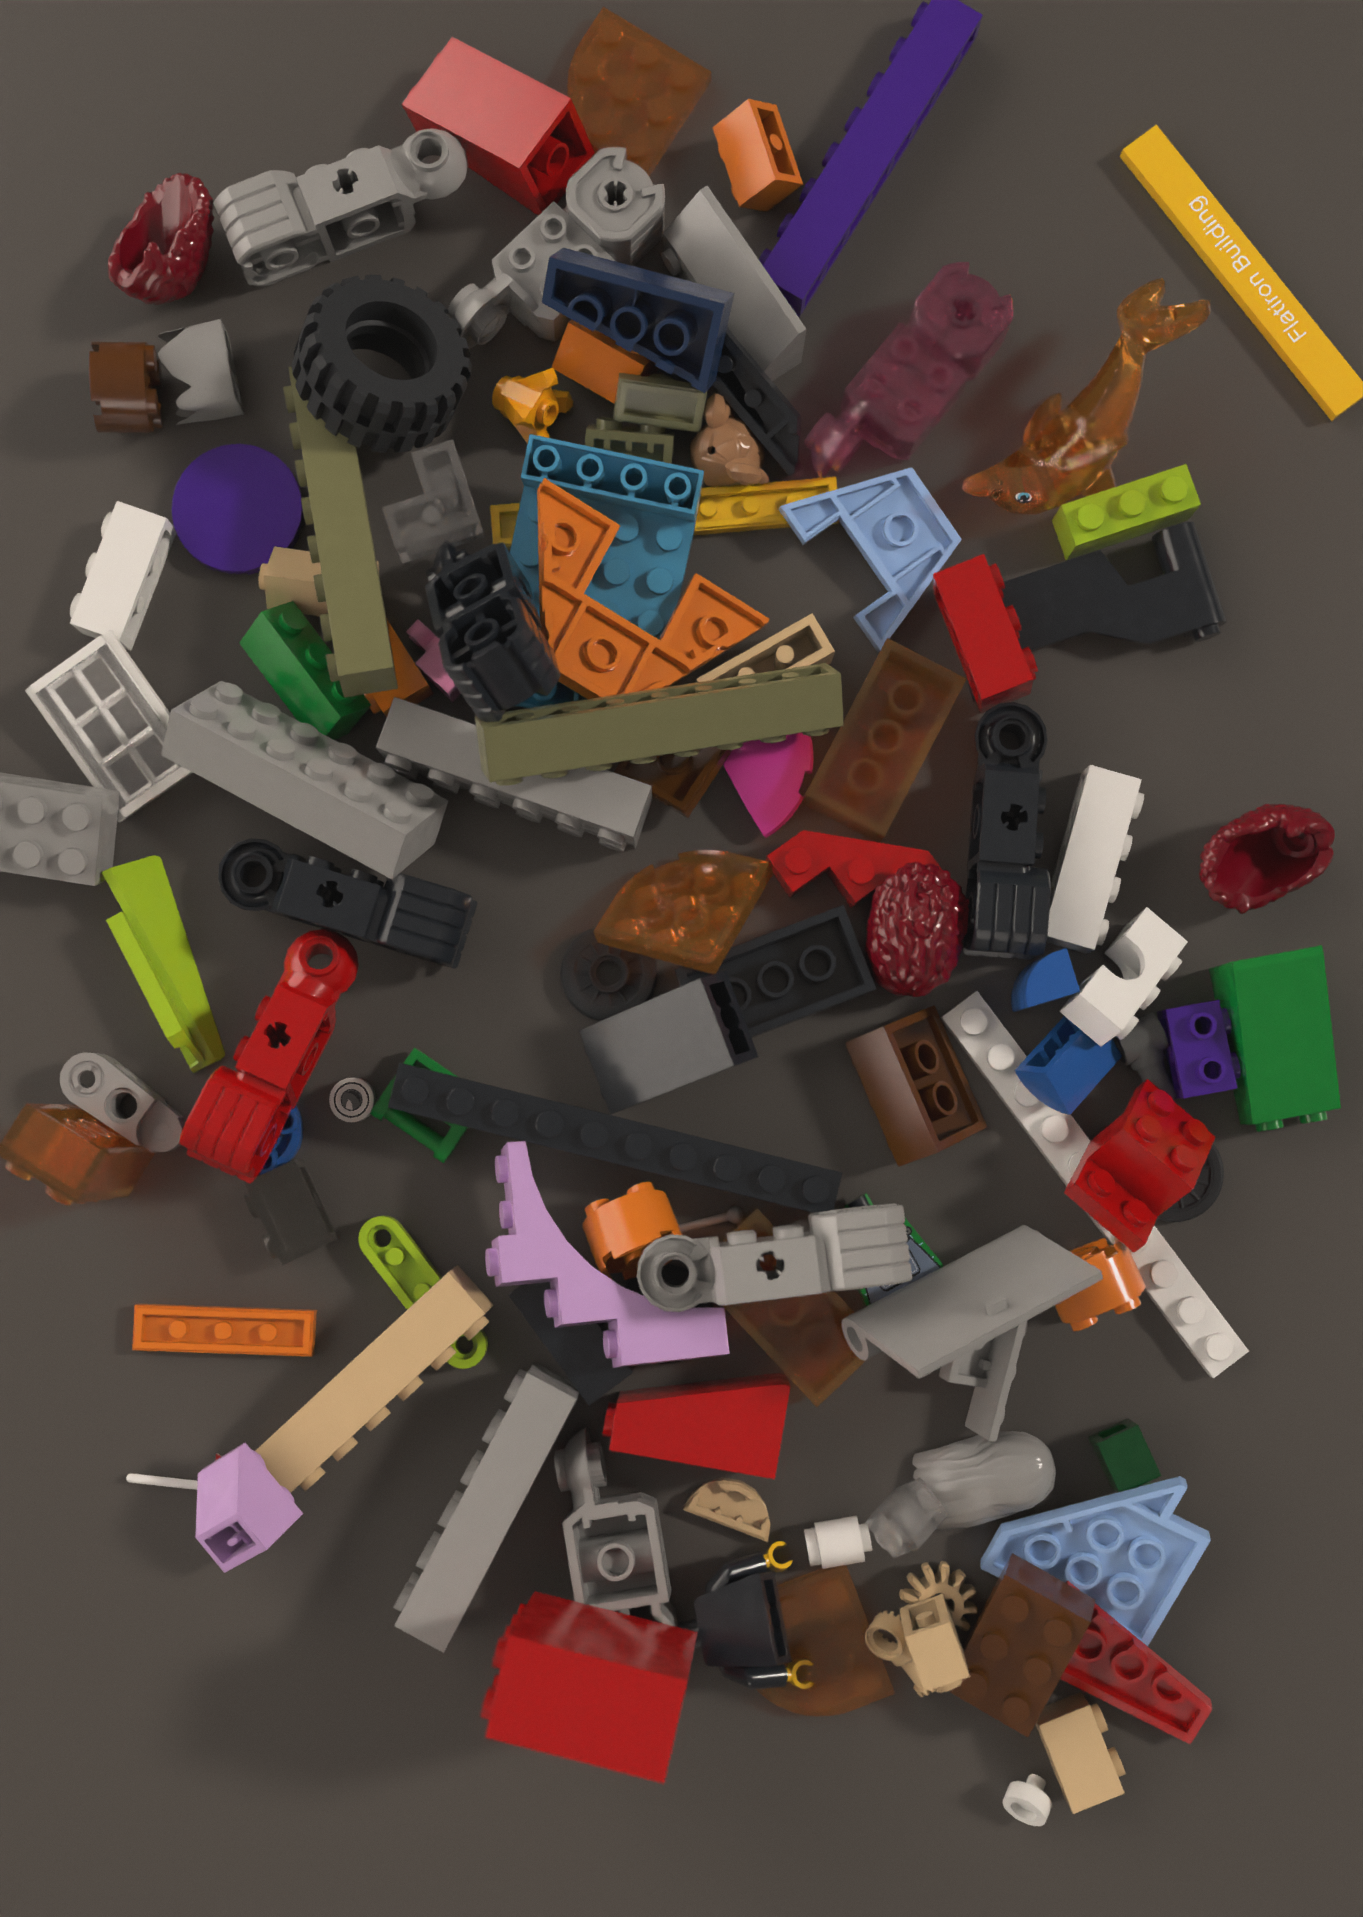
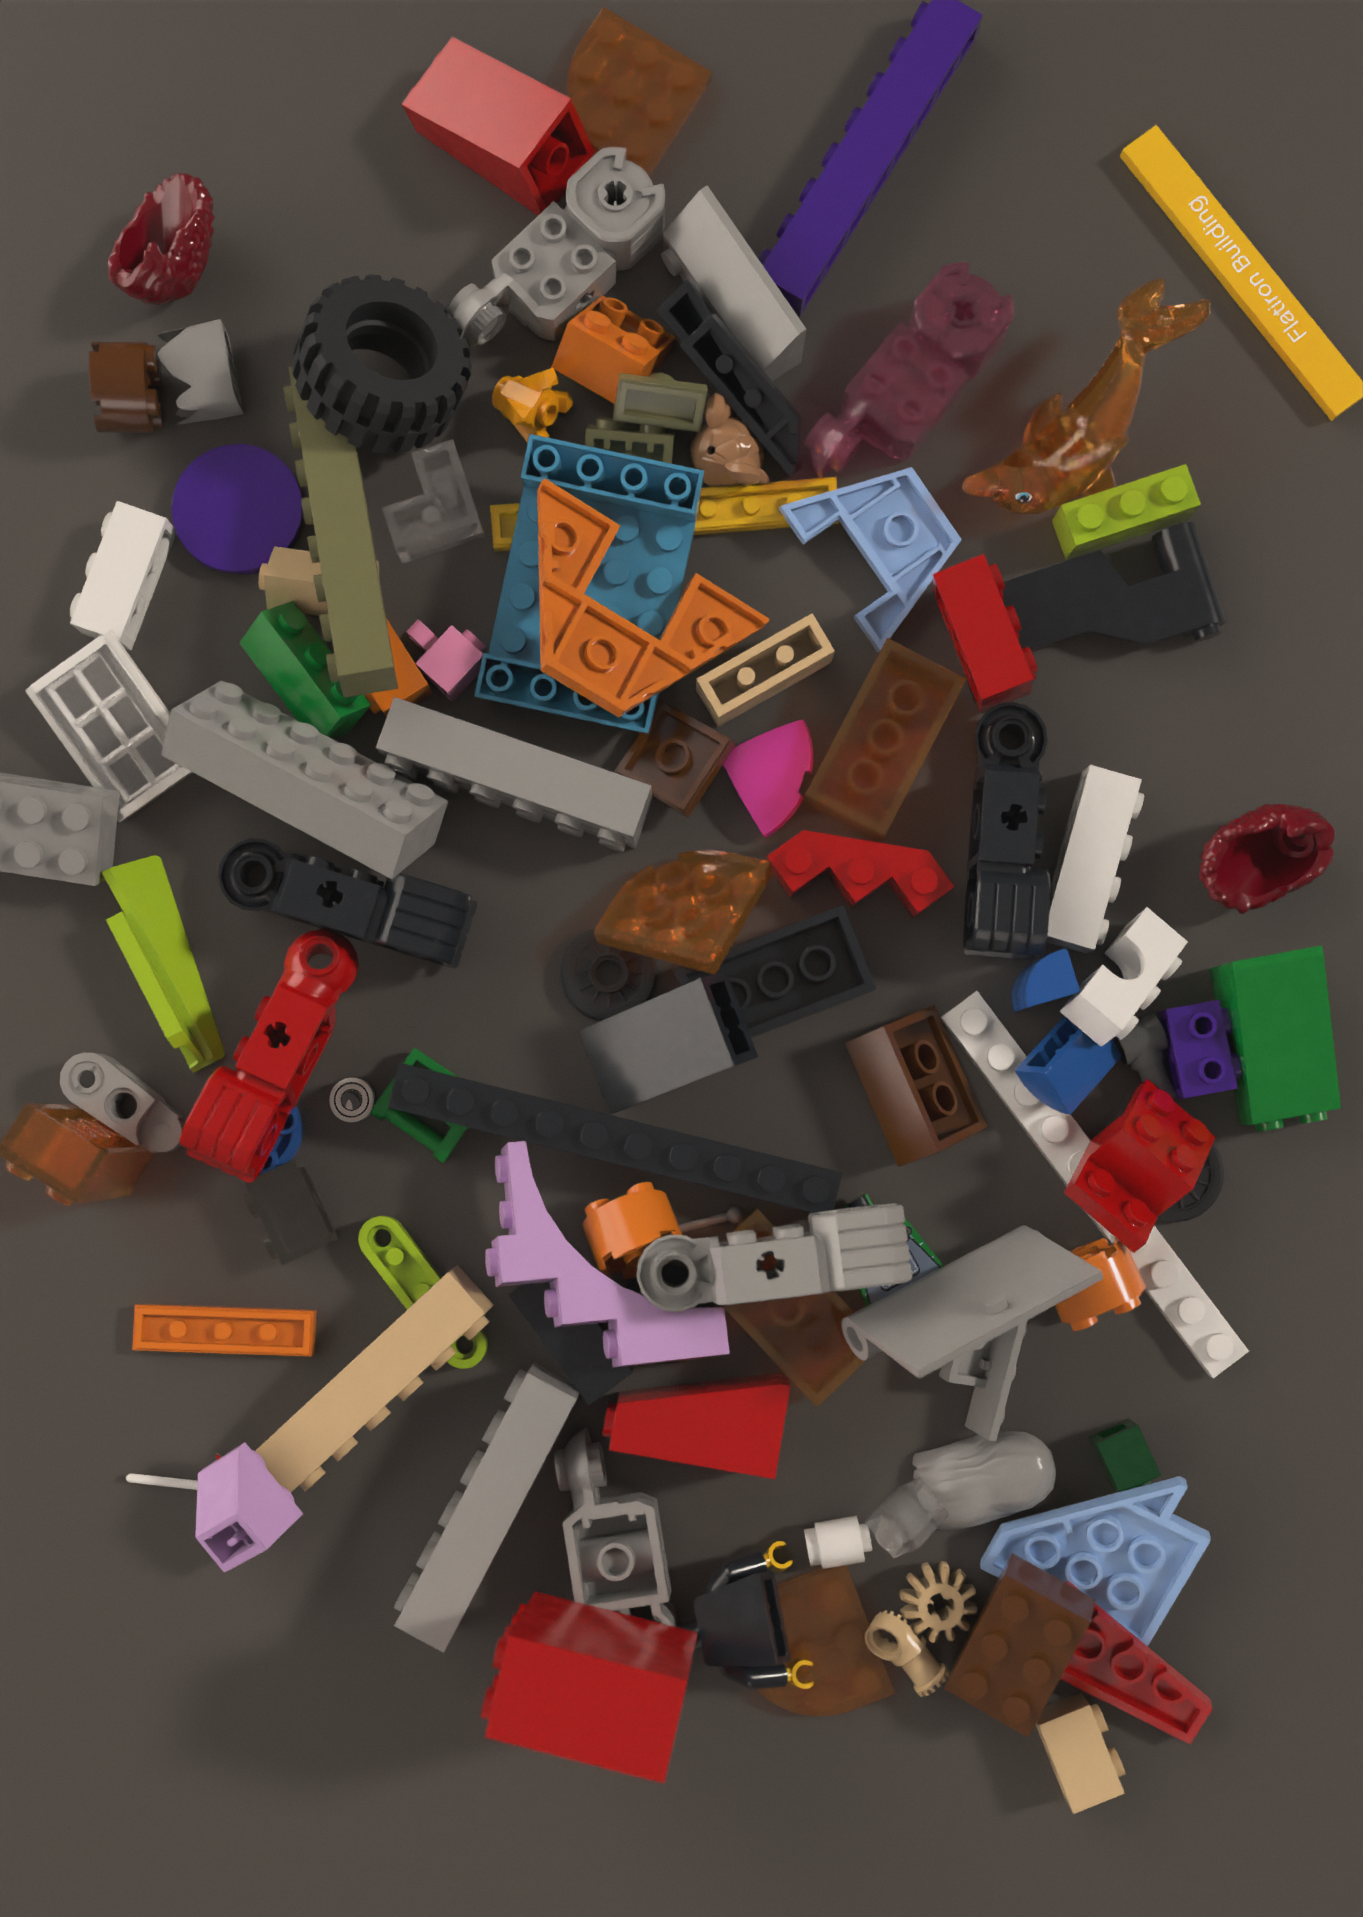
light grey brick [213,128,468,286] -> none
black brick [425,540,561,722] -> none
olive brick [475,663,844,786] -> none
dark blue wedge [541,248,734,393] -> none
tan tile [683,1477,770,1542] -> none
orange brick [713,99,803,212] -> none
dark red hair [865,862,970,997] -> none
tan brick [899,1594,970,1692] -> none
white tile [1002,1774,1052,1826] -> none

